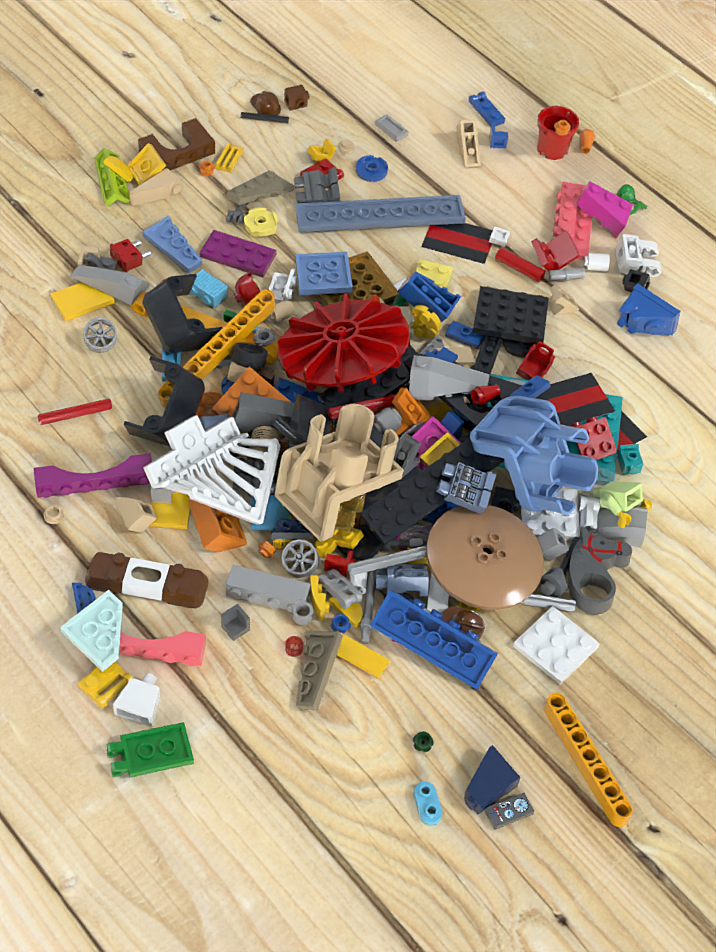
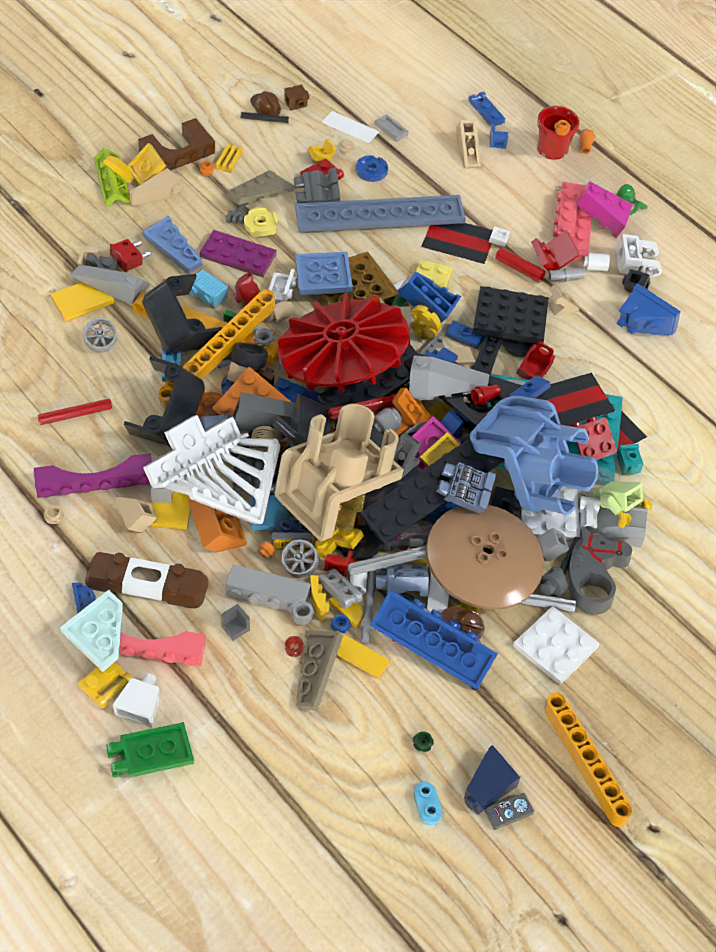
none -> white sticker [322,111,380,143]

